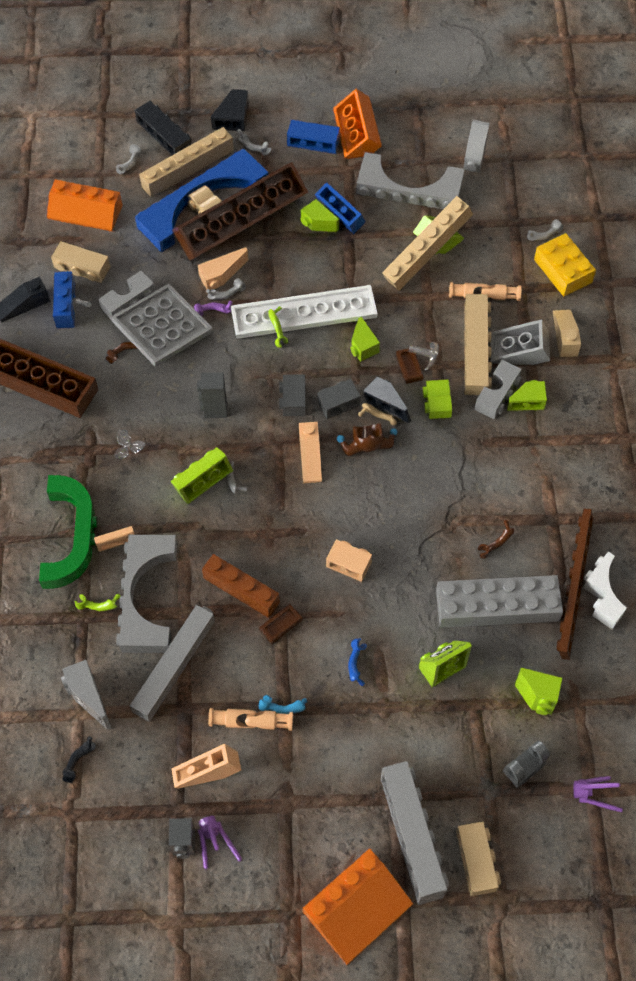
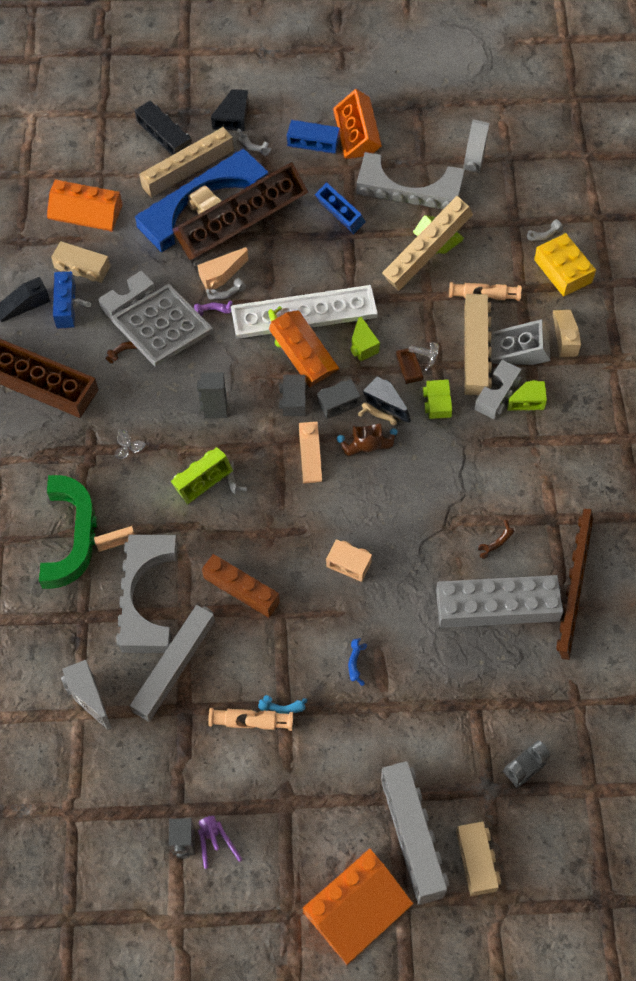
black piece [62,736,95,783] -> none
lime piece [74,594,121,611] -> none
light grey piece [116,144,141,174] -> none
light nougat slope [172,744,242,789] -> none
reddish brown tile [259,604,303,644] -> none
lime slope [301,199,339,232] -> none
lime slope [419,640,472,687] -> none
lime slope [515,668,562,715] -> none
medium lavender plant [573,776,623,812] -> none
white arch [583,552,627,630] -> none
none -> orange slope [269,310,340,388]

